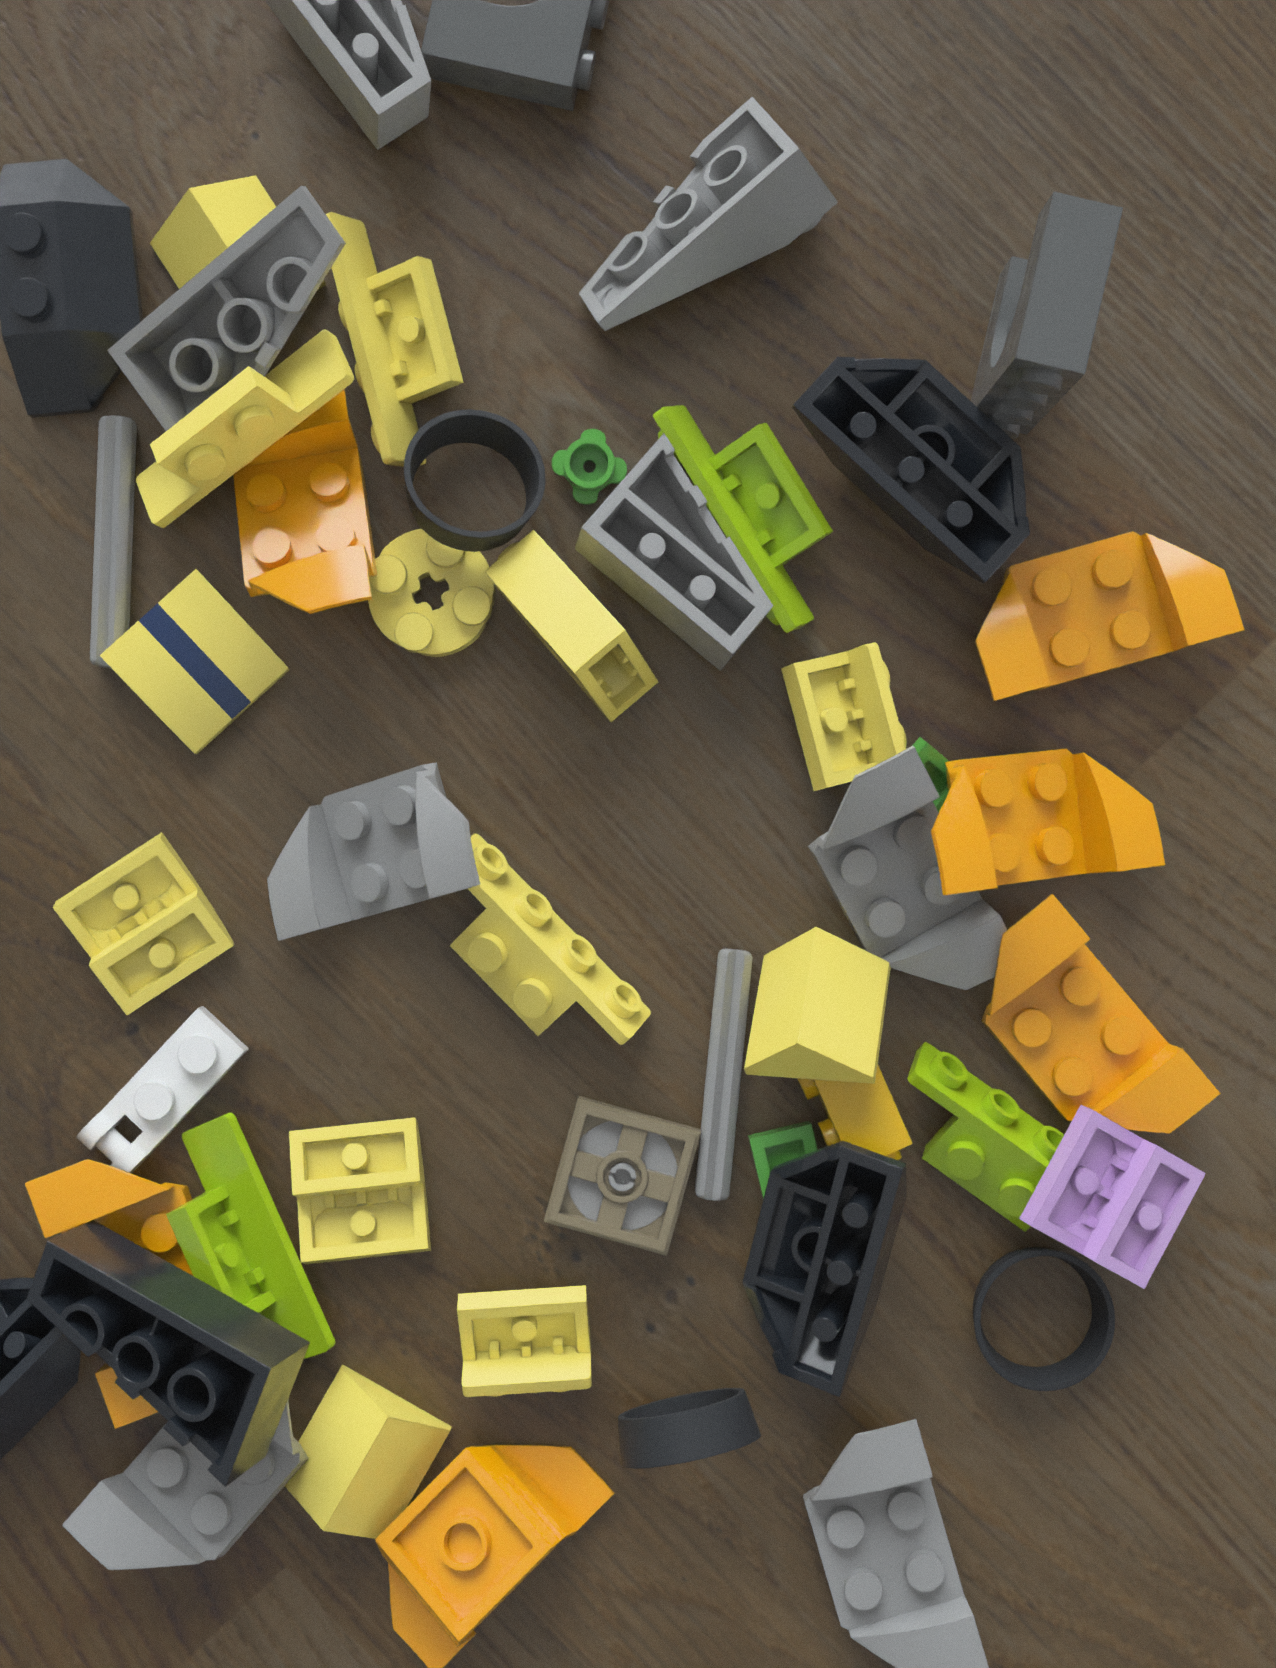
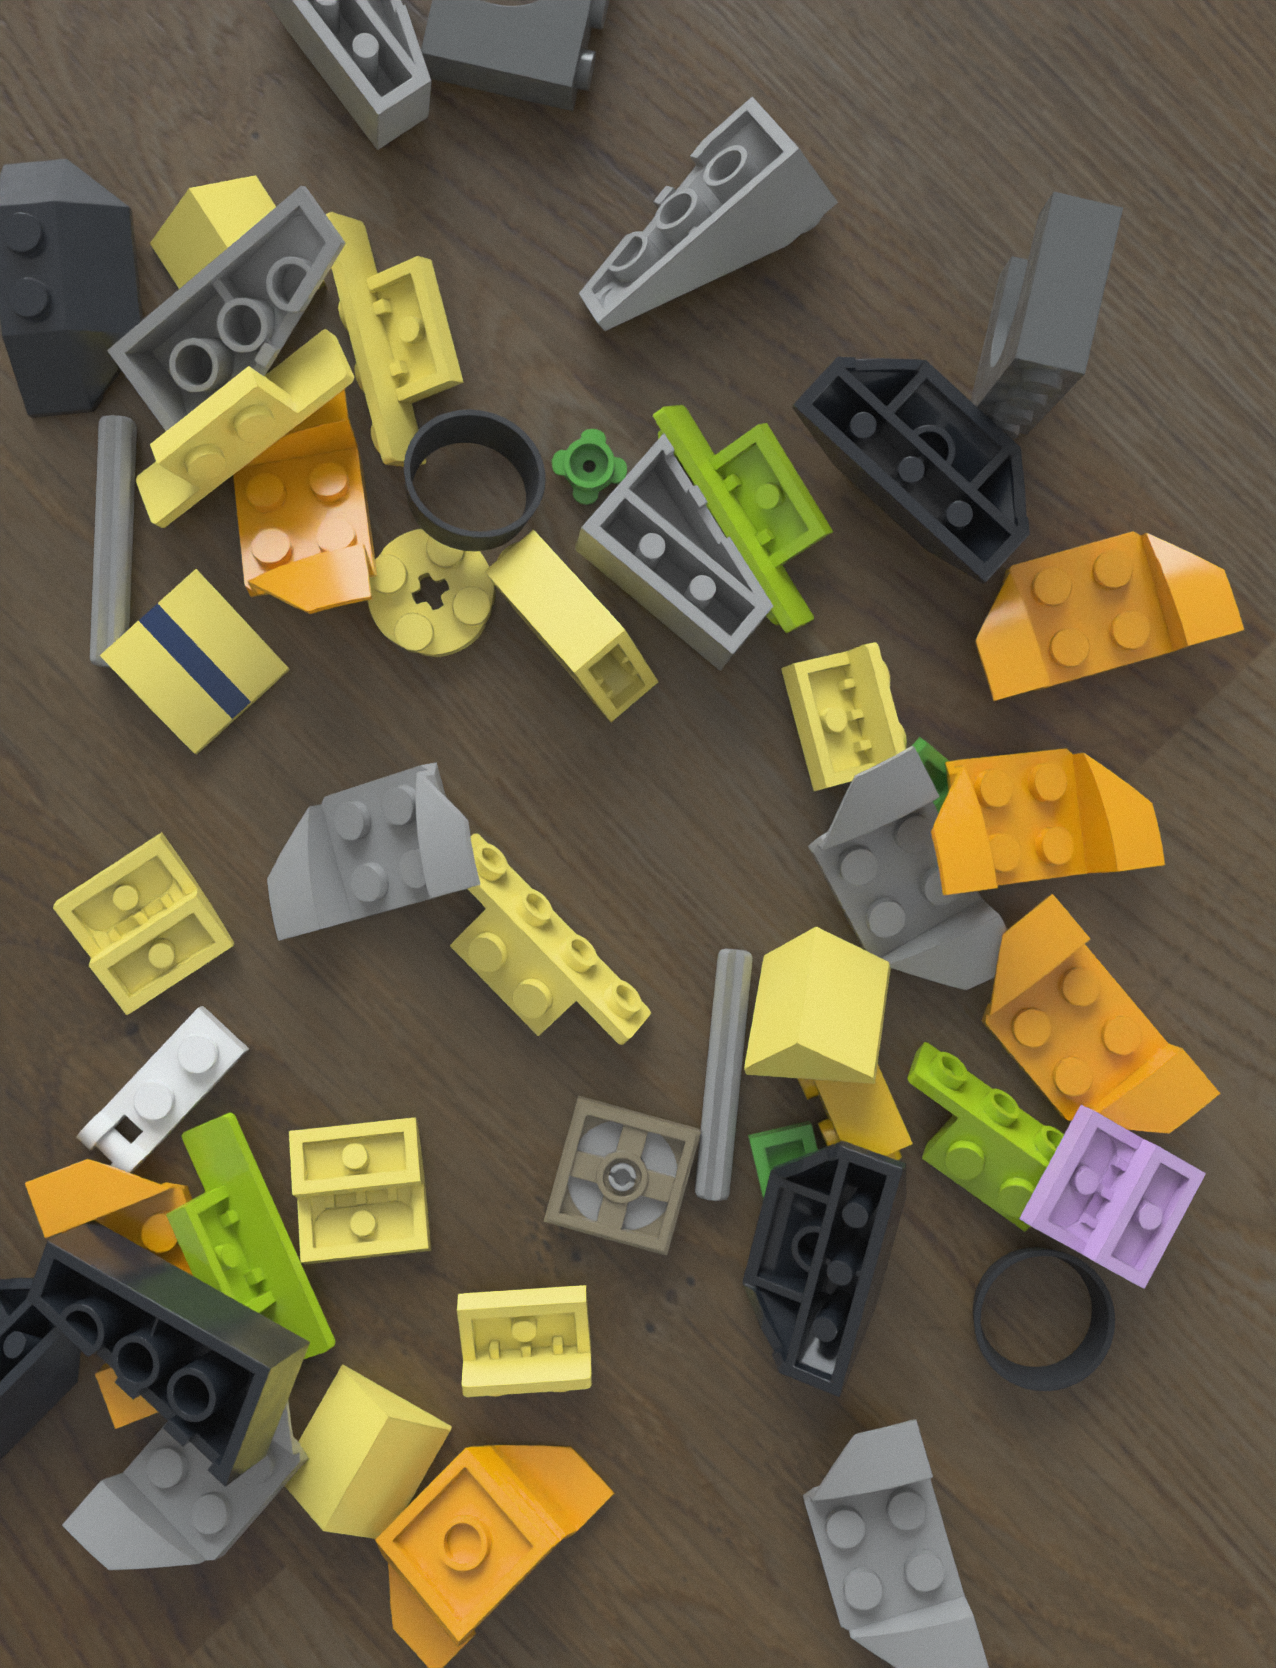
black tyre [618,1388,761,1469] -> none

